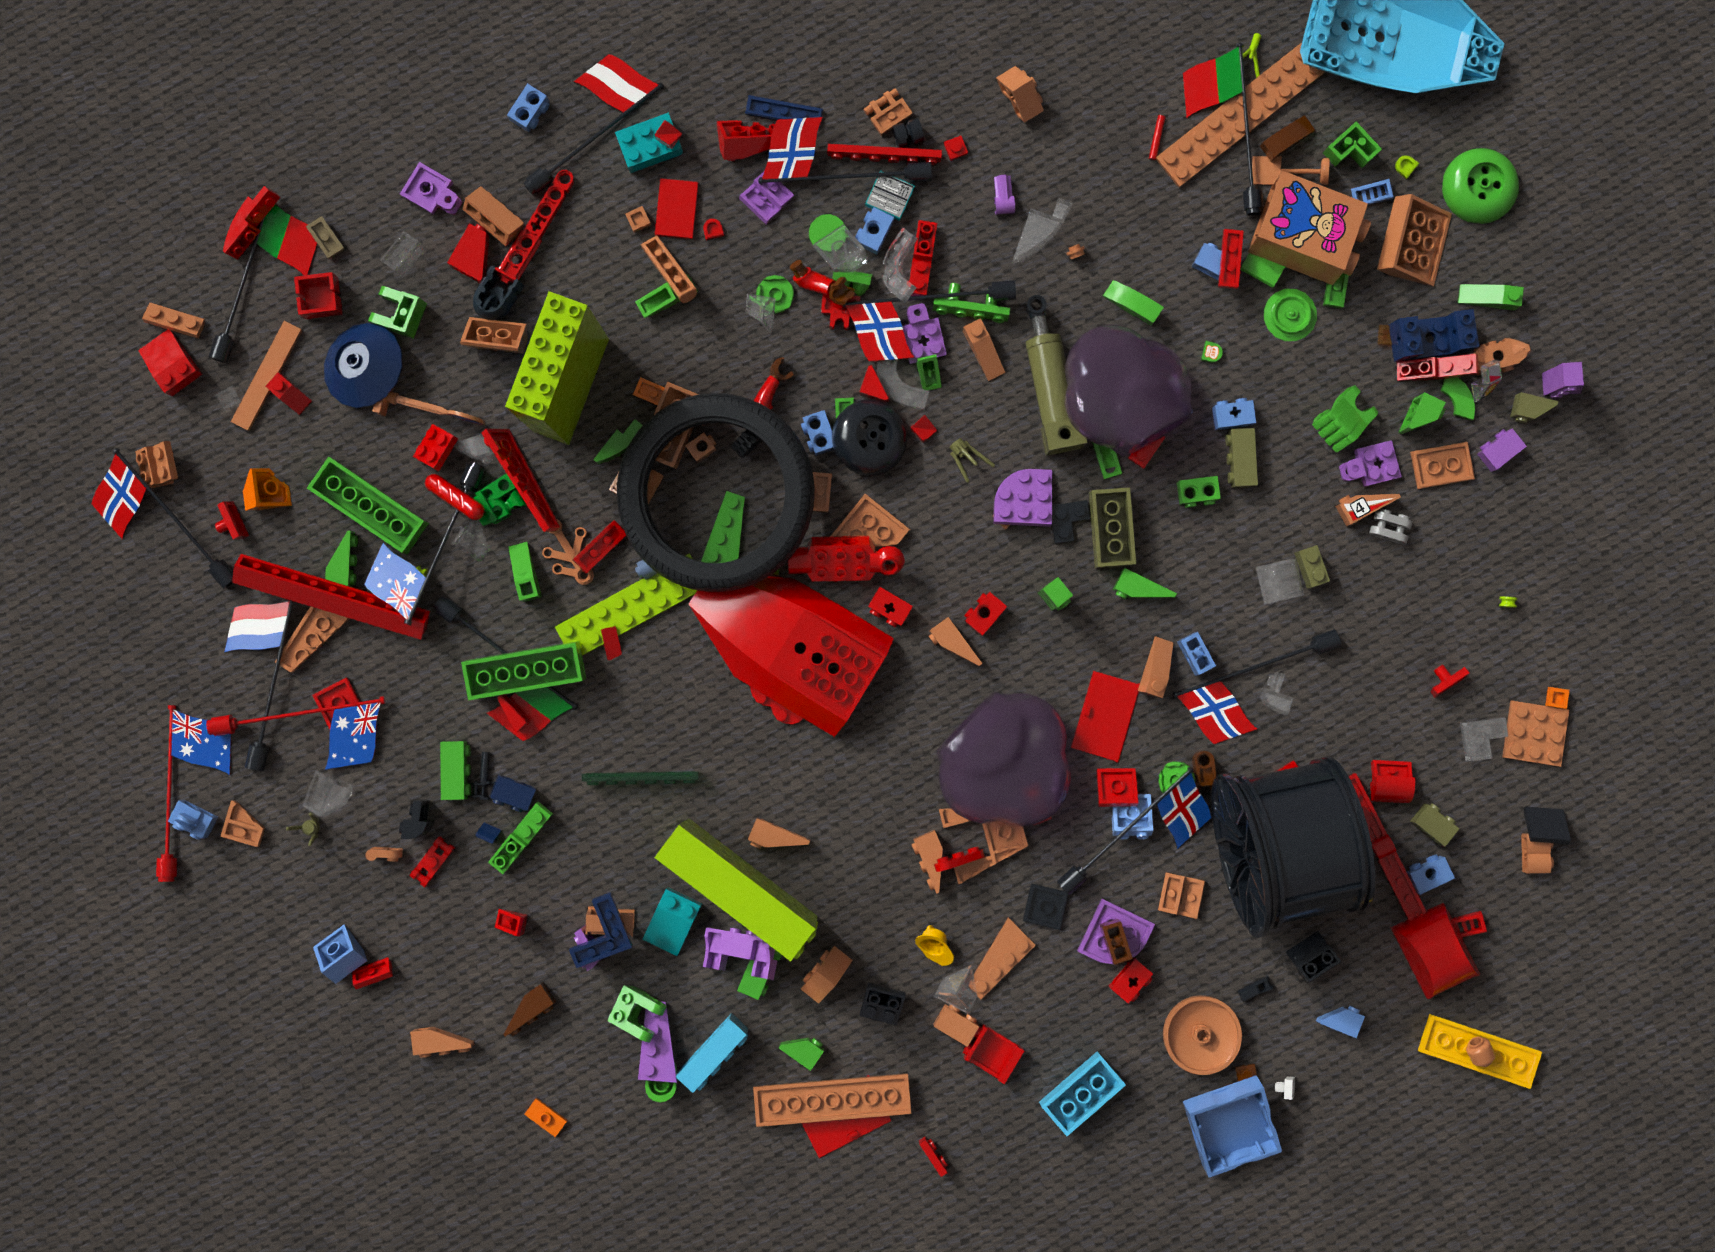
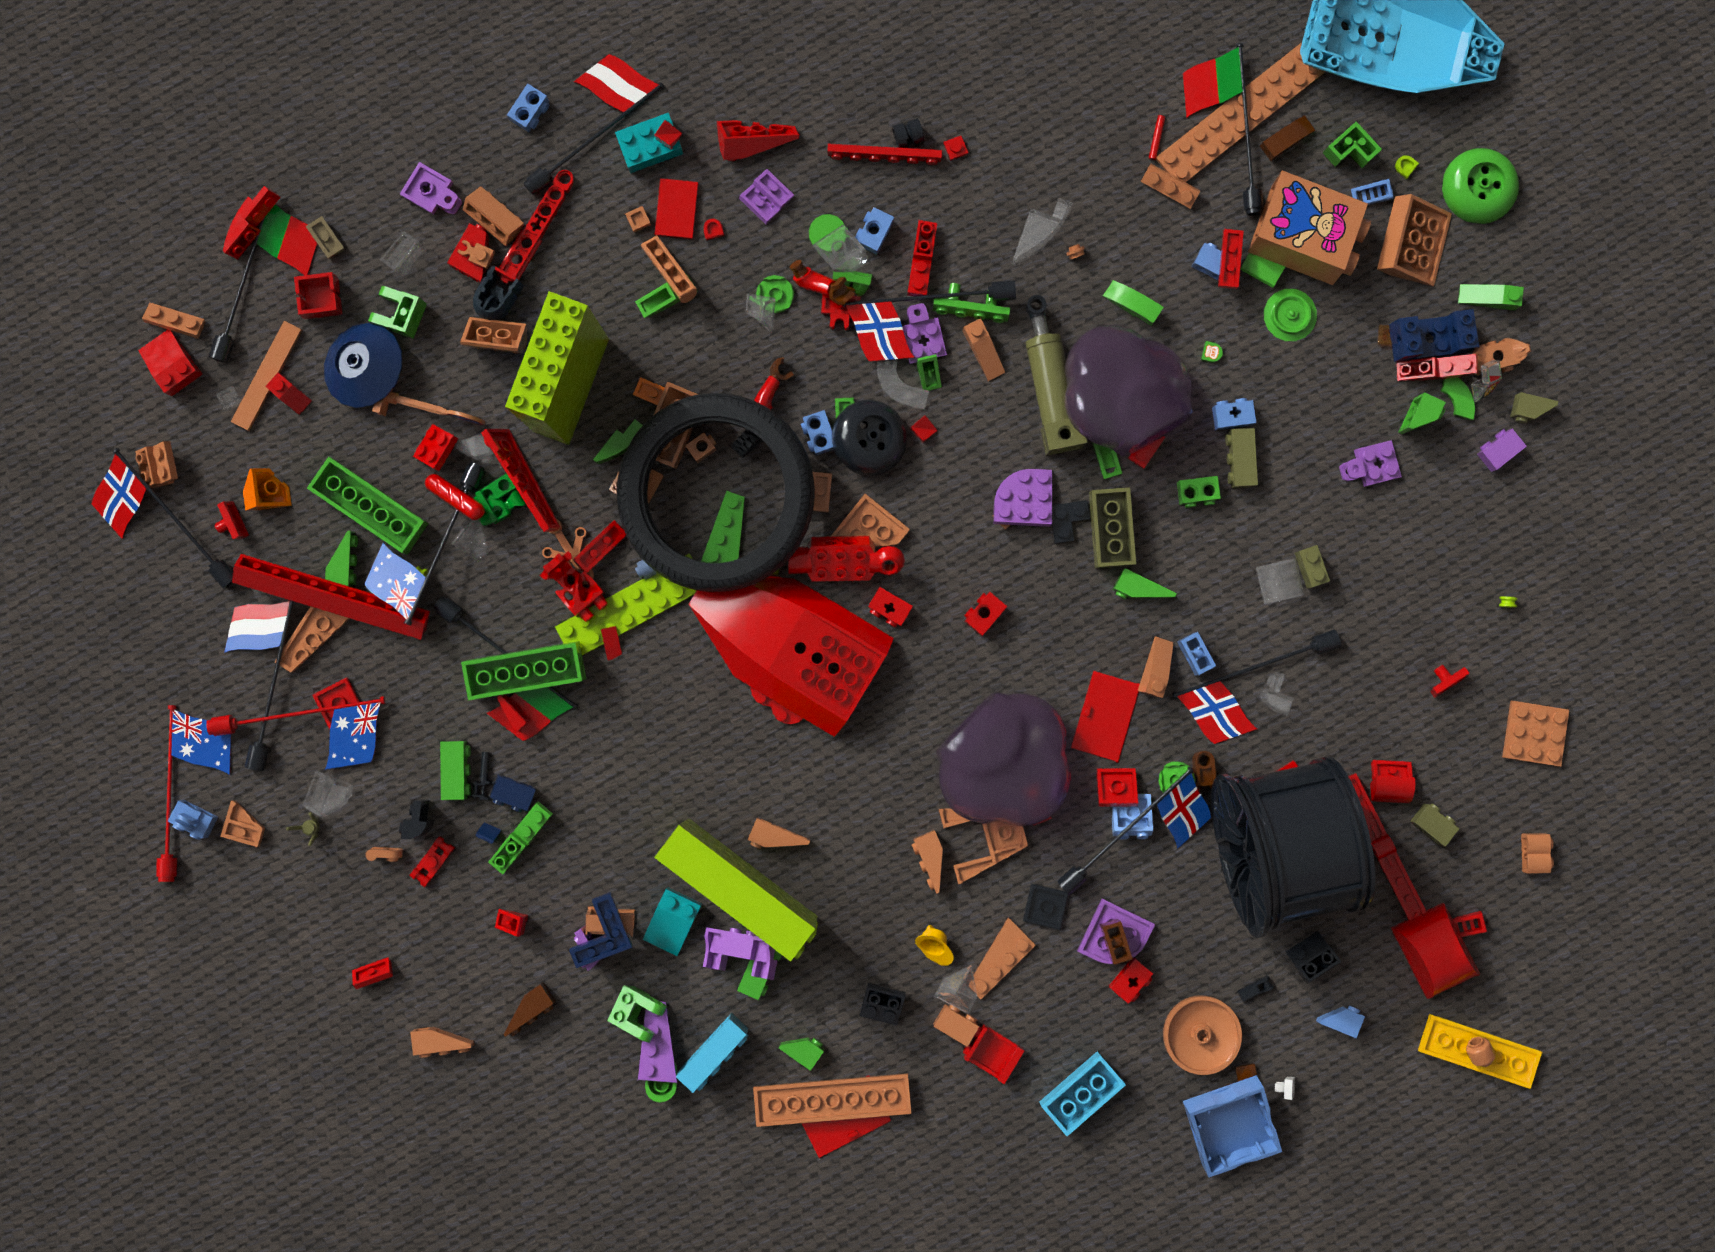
medium blue slope [313,924,367,984] -> none
bright green slope [509,542,542,602] -> none
orange plate [524,1097,568,1137] -> none
clear green plate [582,771,699,785] -> none
dark blue tile [745,95,823,128] -> none
flag [758,117,932,185] -> none
nougat brick [801,946,853,1004] -> none
red slope [860,365,889,403] -> none
nougat plate [863,89,913,136] -> none
light grey tile [865,171,915,221] -> none
clear plate [882,227,918,303] -> none
red plate [919,1137,948,1177] -> none
nougat slope [929,617,982,666] -> none
red plate [934,846,985,872] -> none
olive plant [949,438,995,483] -> none
medium lavender piece [994,175,1015,215] -> none
nougat brick [996,66,1044,123] -> none
bright green brick [1038,577,1073,611] -> none
nougat slope [1158,872,1206,919] -> none
lime plant [1243,33,1261,78] -> none
nougat piece [1252,156,1329,185] -> none
bright green piece [1312,385,1378,452] -> none
bright green plate [1323,273,1349,309] -> none
slope [1335,494,1401,526] -> none
light grey brick [1369,509,1413,545] -> none
medium blue brick [1406,854,1455,895] -> none
nougat tile [1410,442,1475,489] -> none
clear brick [1460,717,1508,761] -> none
black tile [1524,806,1571,844] -> none
medium lavender wedge [1542,362,1584,399] -> none
orange plate [1545,687,1570,709] -> none
none -> nougat plate [458,240,495,269]
none -> red hips [540,551,608,622]
none -> nougat plate [1141,164,1200,209]

